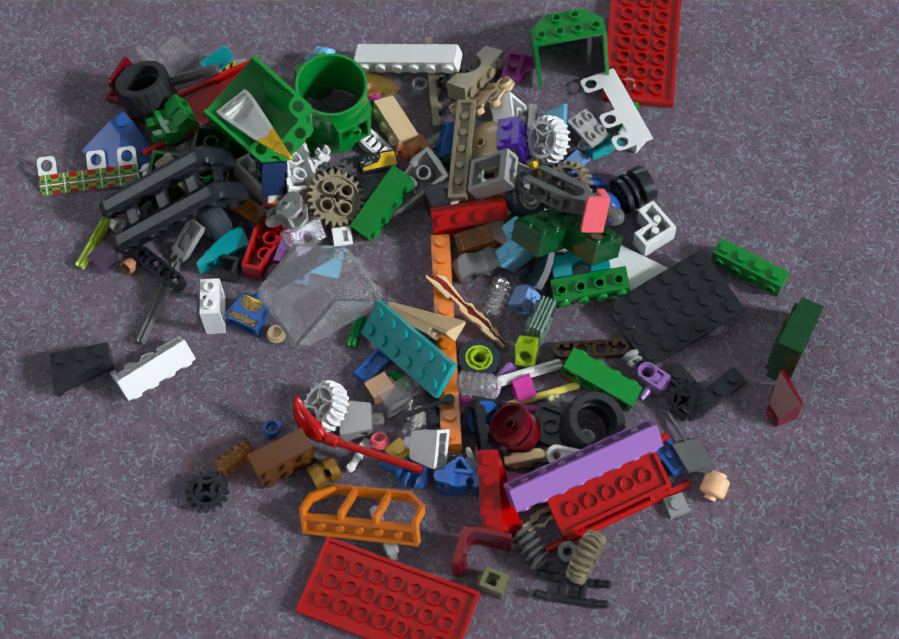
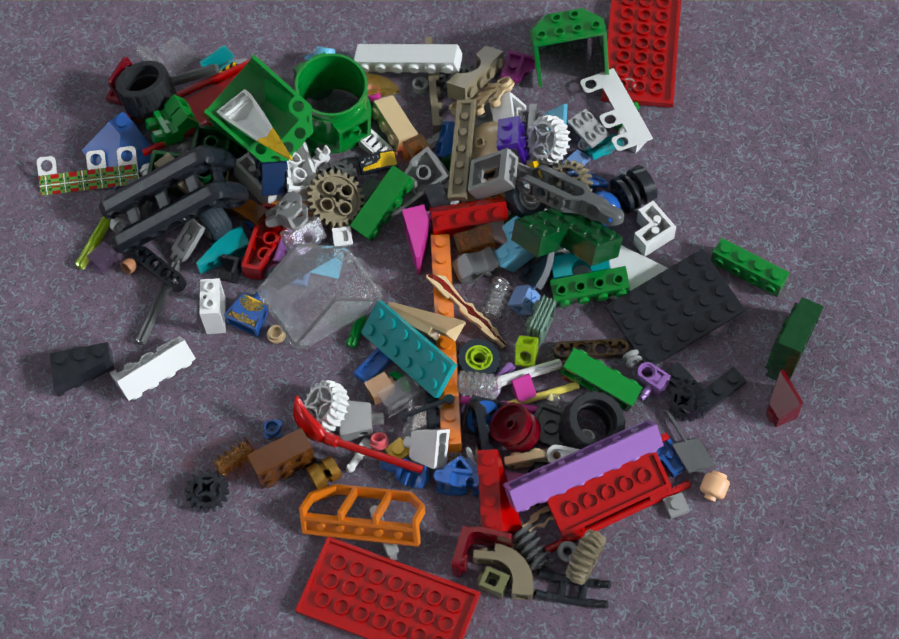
coral panel [580,189,611,233] -> none
none -> dark pink slope [402,205,432,275]
none -> dark tan arch [473,544,533,601]

